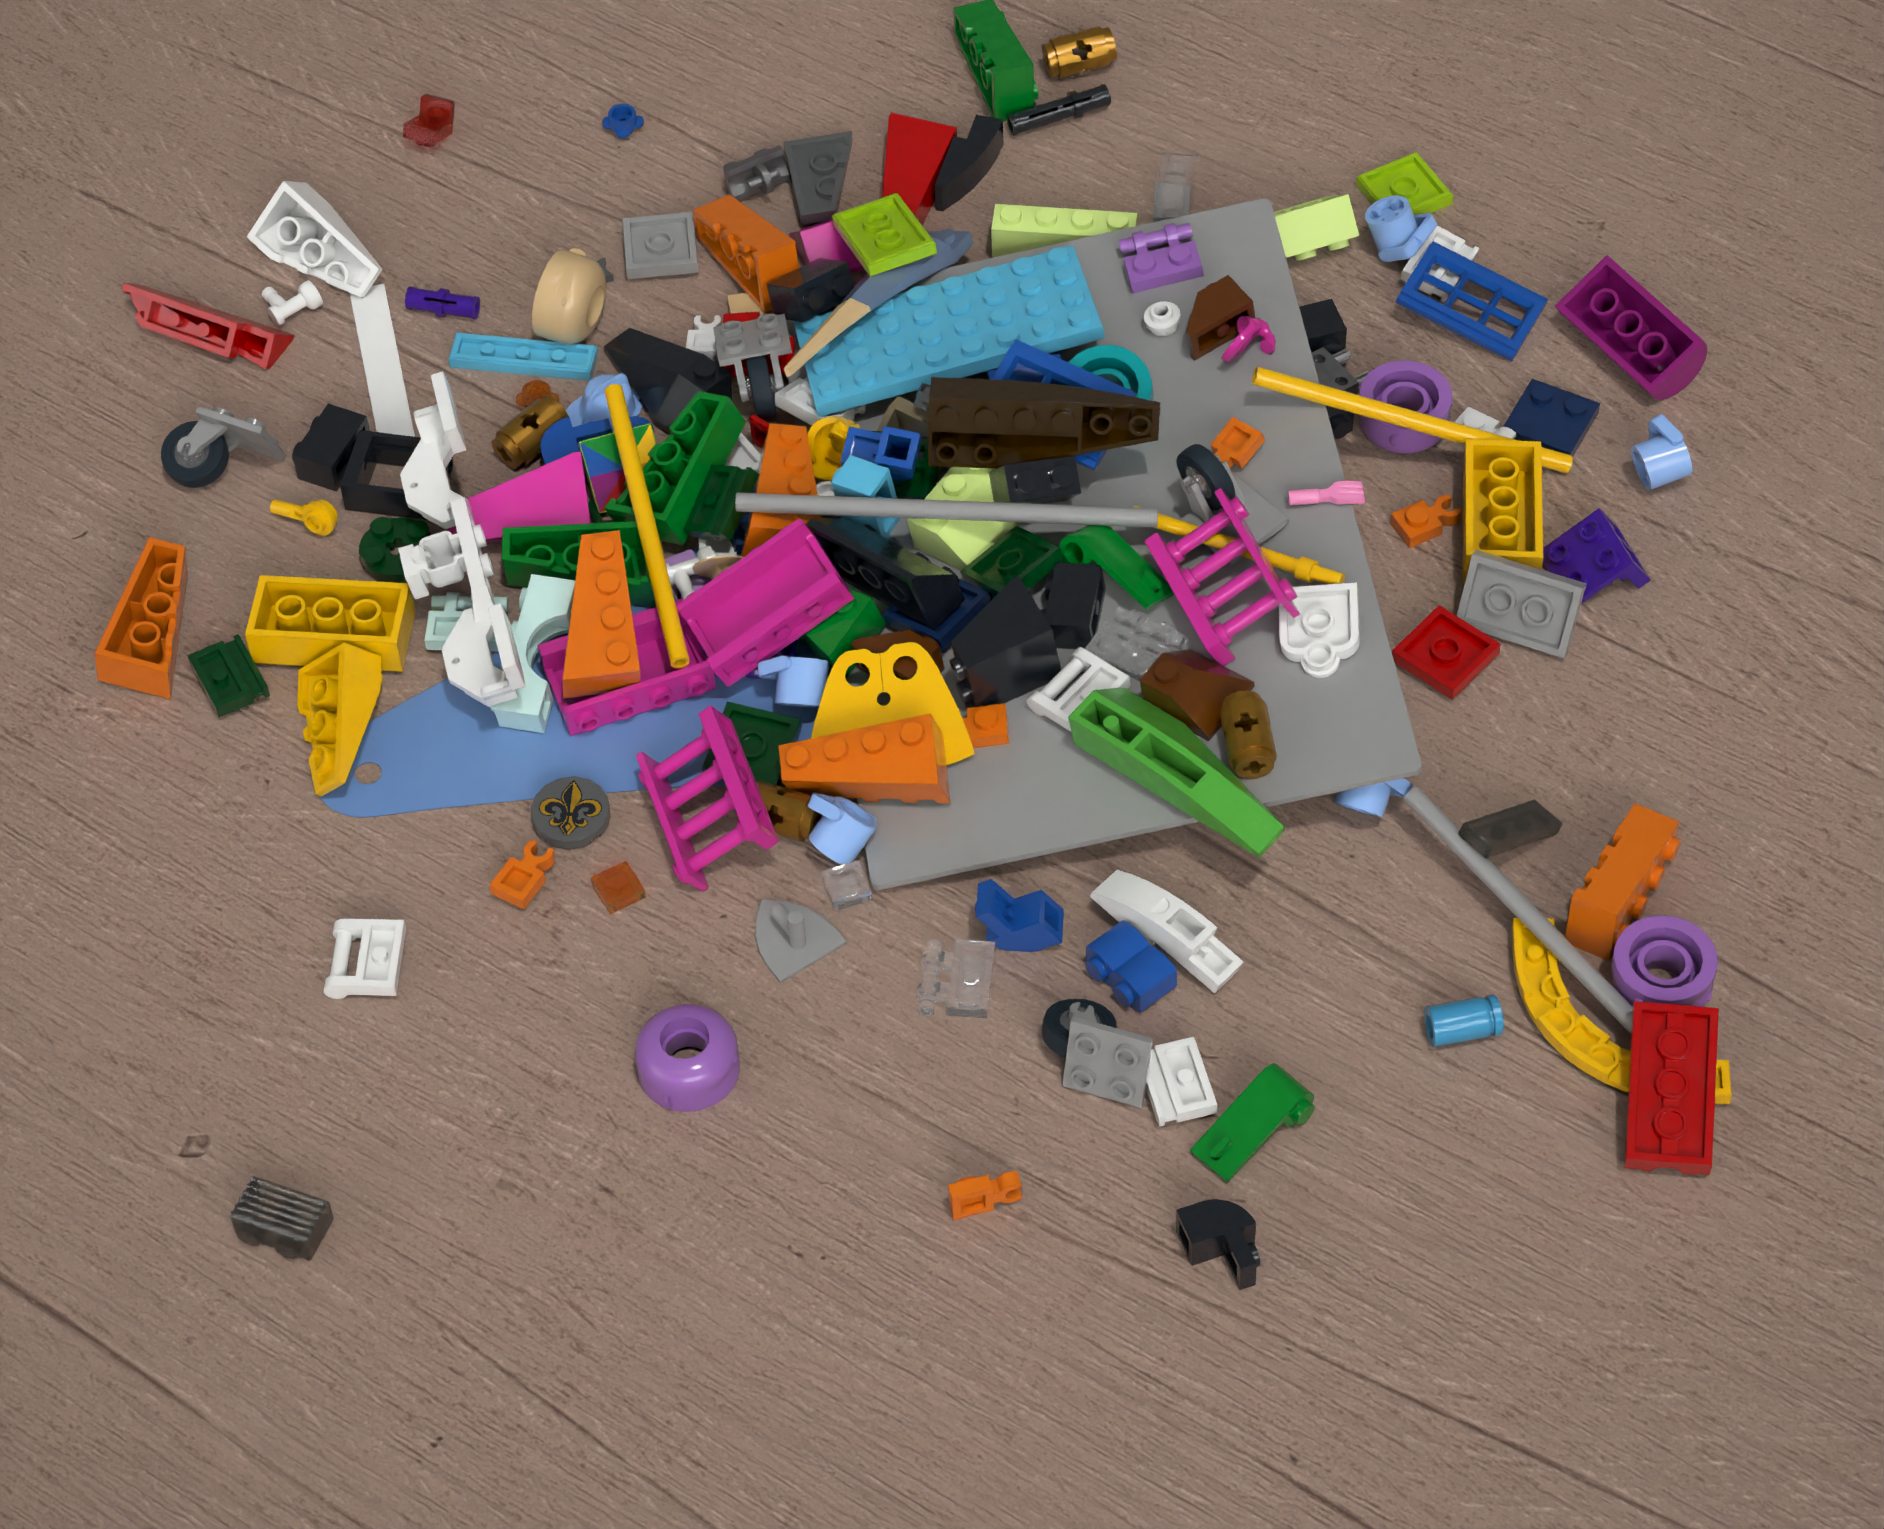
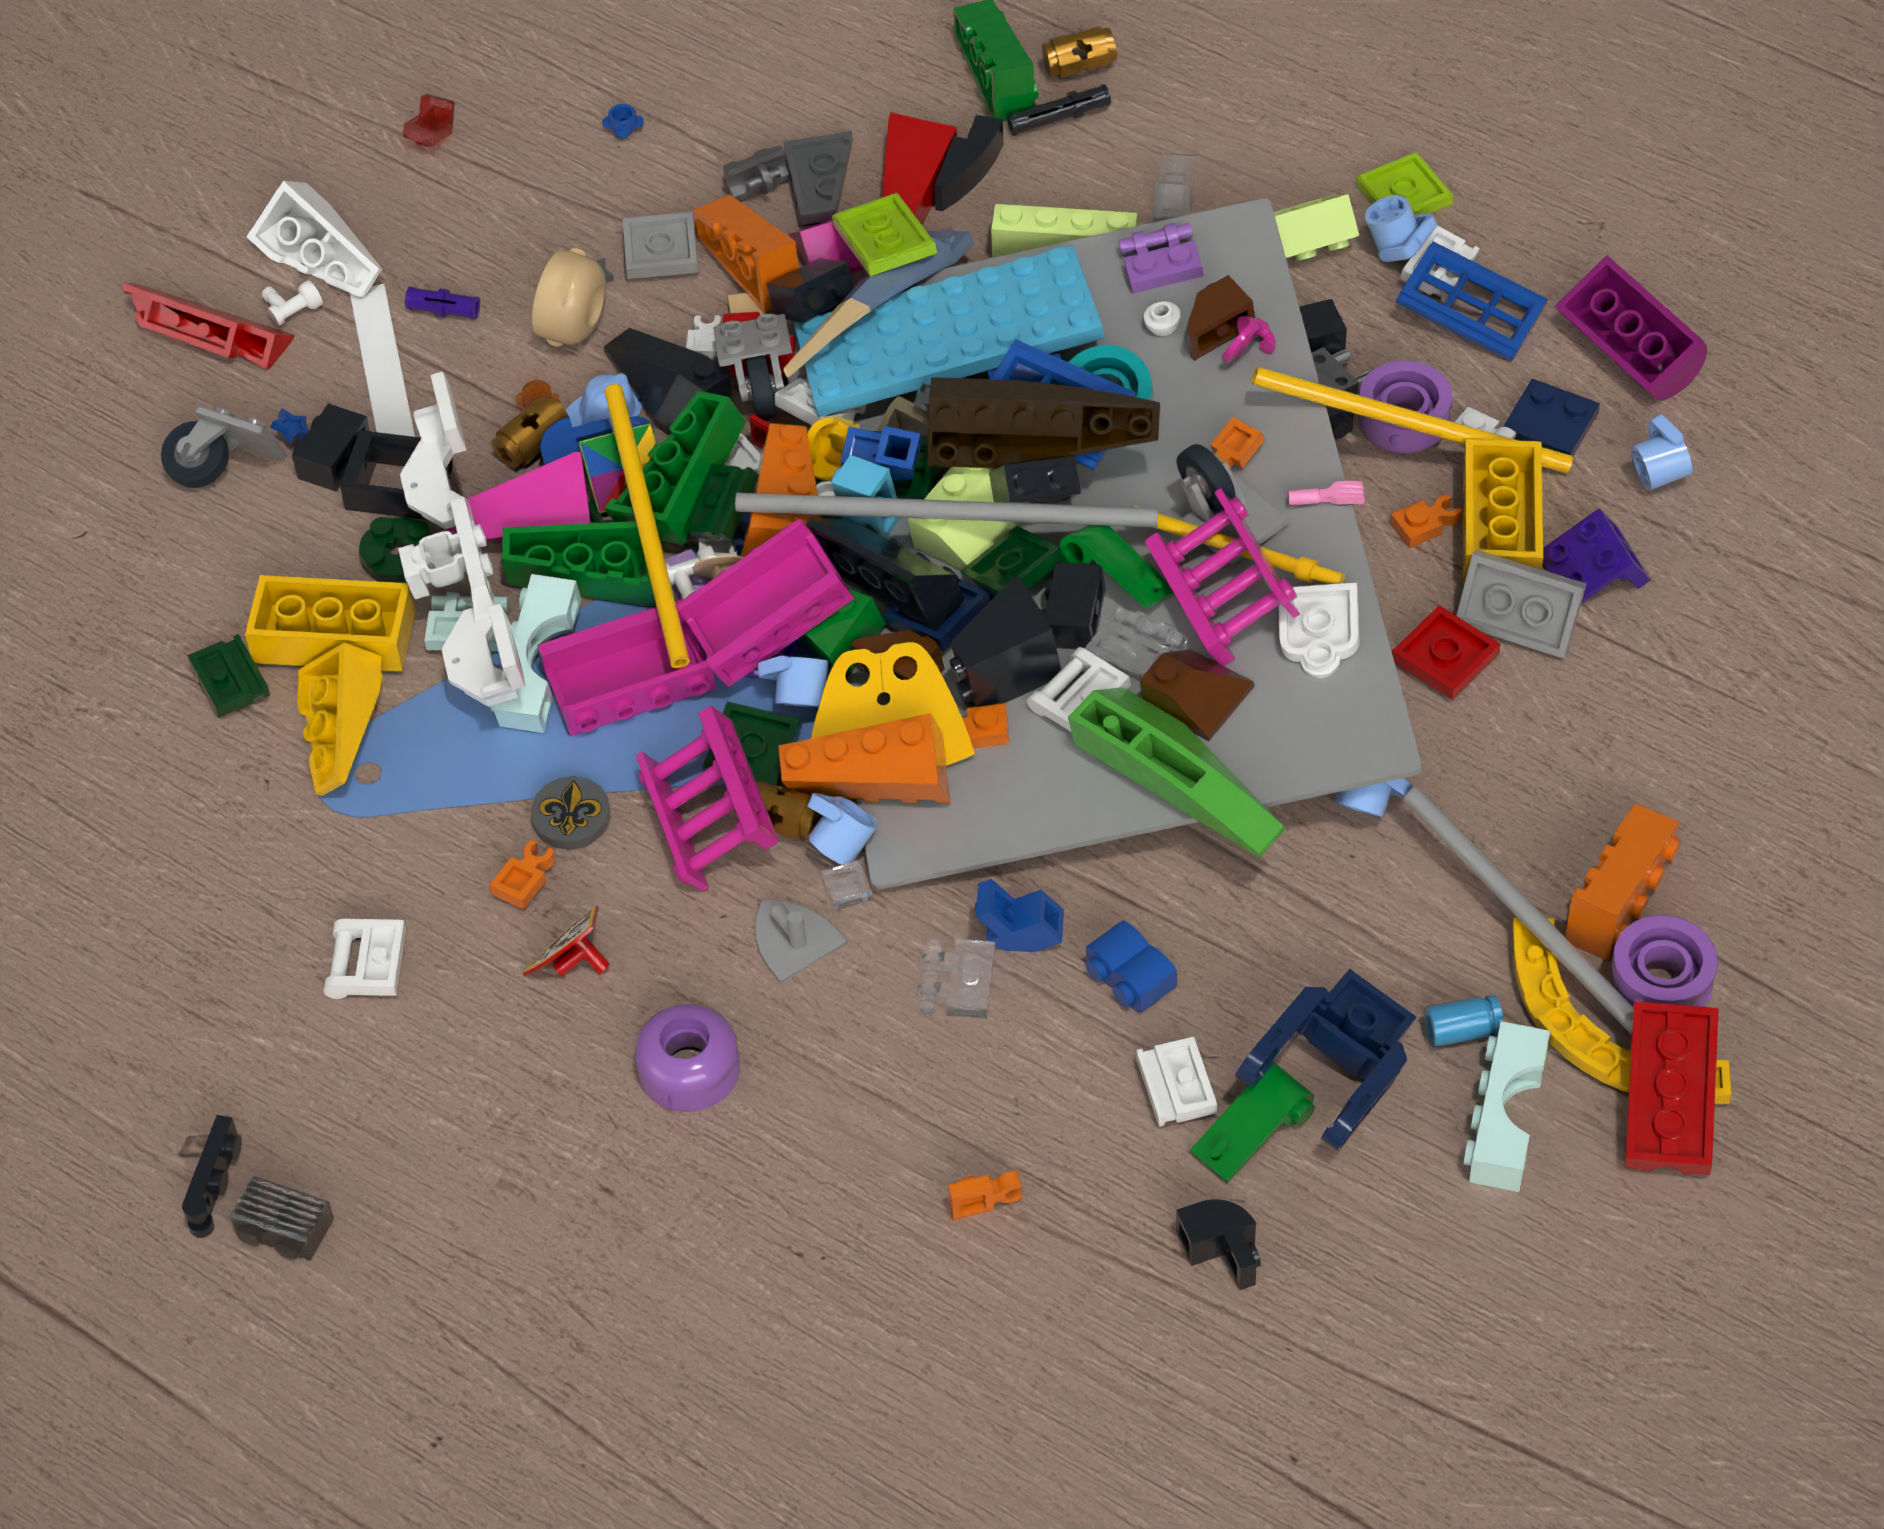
orange wedge [94,537,188,700] -> none
yellow plate [270,499,338,536] -> none
medium azure tile [449,332,598,381] -> none
orange wedge [562,530,640,699] -> none
clear orange plate [591,861,646,914] -> none
light grey plate [1042,999,1153,1108] -> none
white slope [1090,870,1244,994] -> none
pearl gold piece [1220,690,1277,779] -> none
clear smoke tile [1458,799,1563,858] -> none
none -> black plate [182,1115,242,1238]
none -> blue piece [270,408,309,444]
none -> red shield [523,905,610,976]
none -> dark blue plate [1235,969,1416,1151]
none -> light aqua arch [1463,1021,1550,1192]

